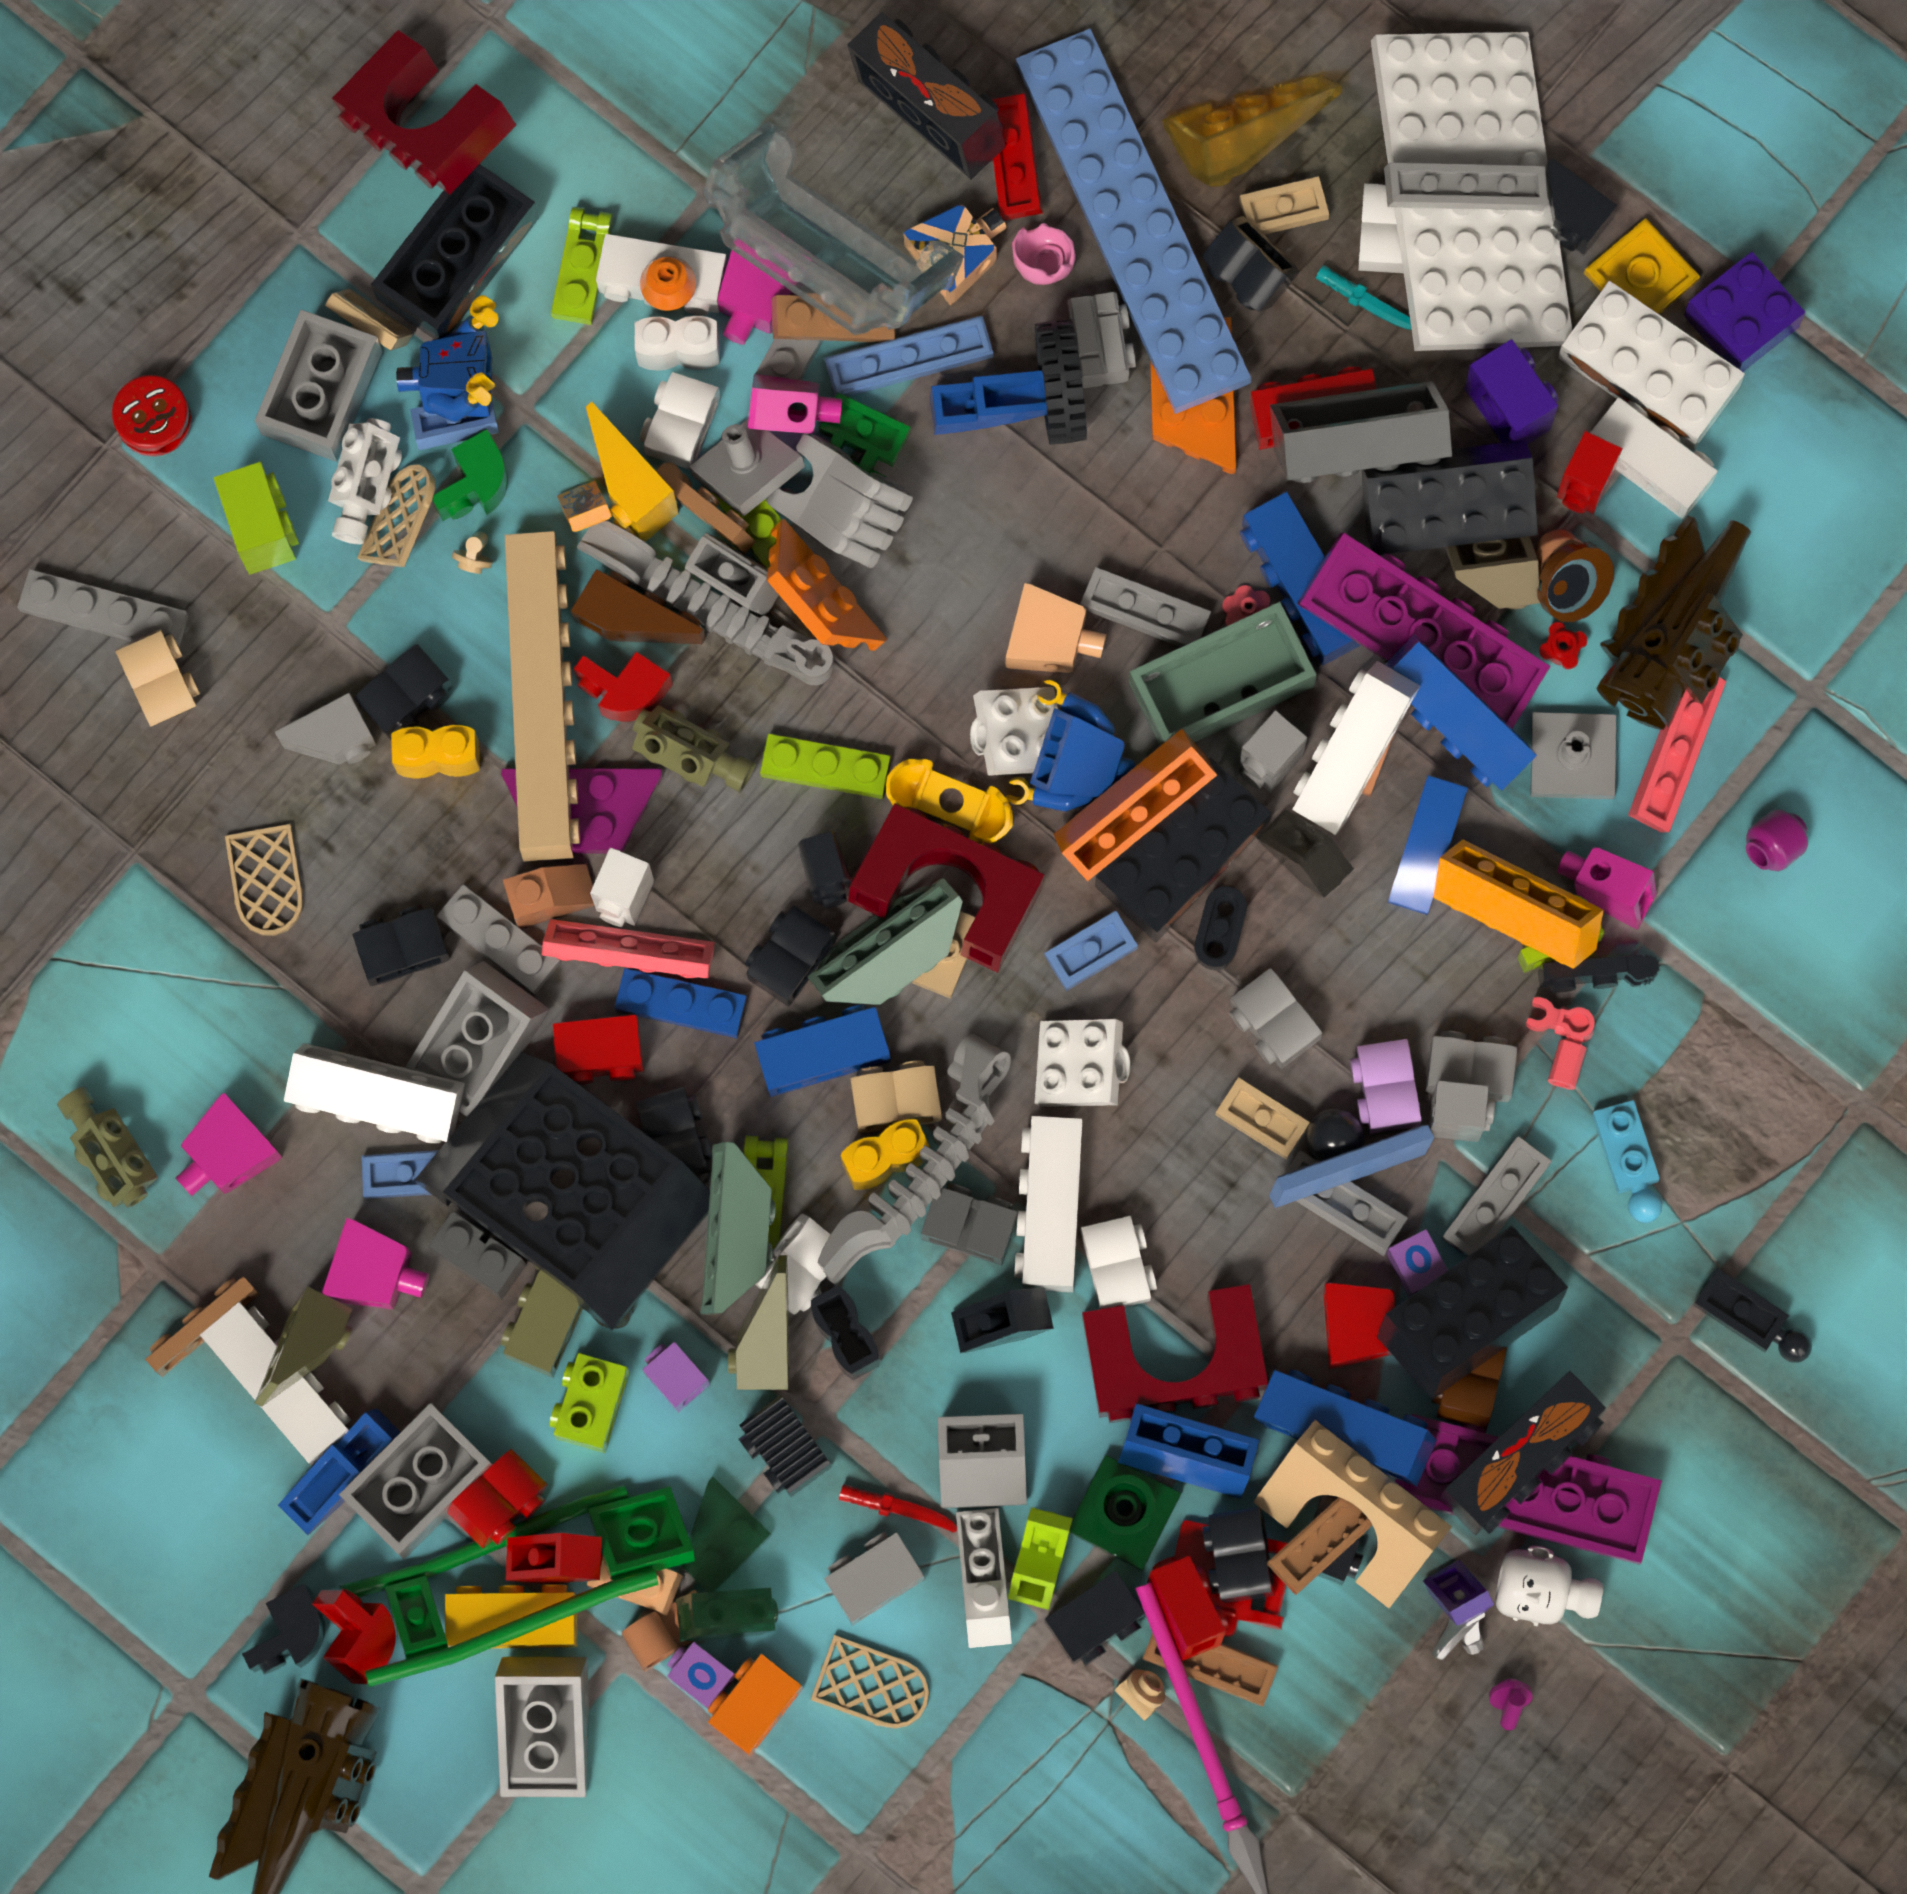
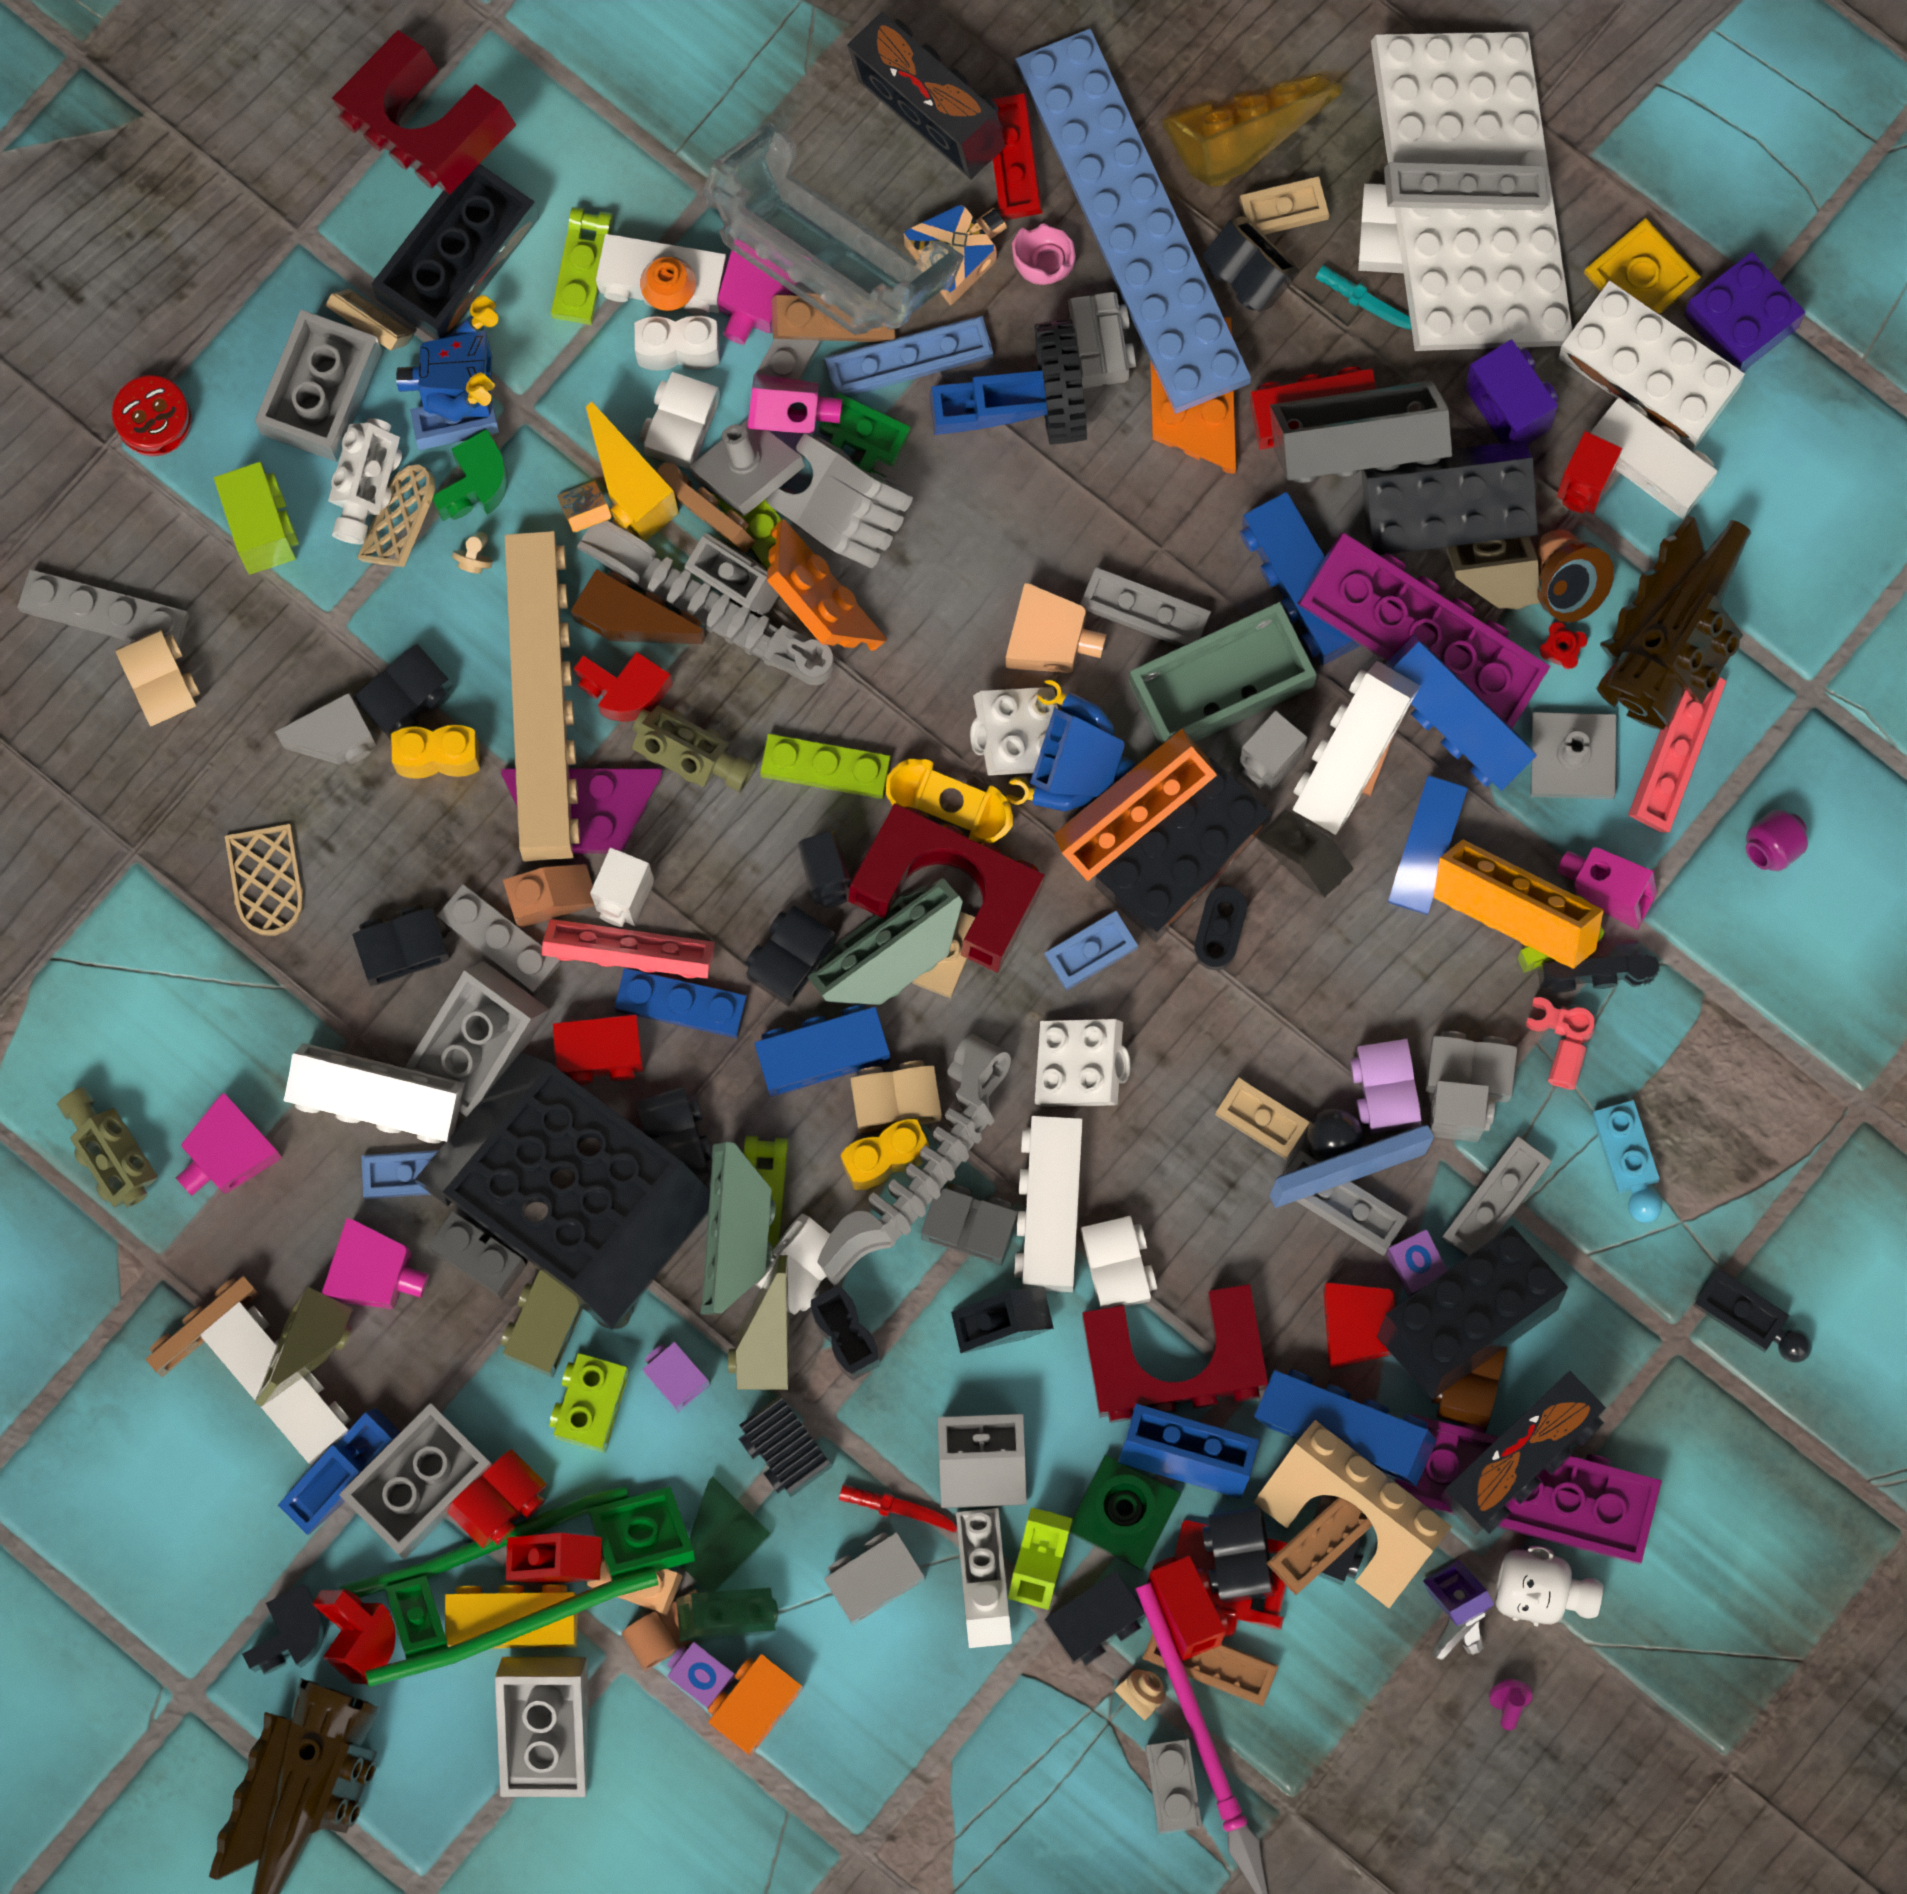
tan window [810,1635,929,1729] -> none
coral plant [1222,585,1270,626] -> none
light grey brick [1229,968,1322,1069] -> none
black slope [1545,158,1618,255] -> none
none -> light grey brick [1145,1739,1202,1834]

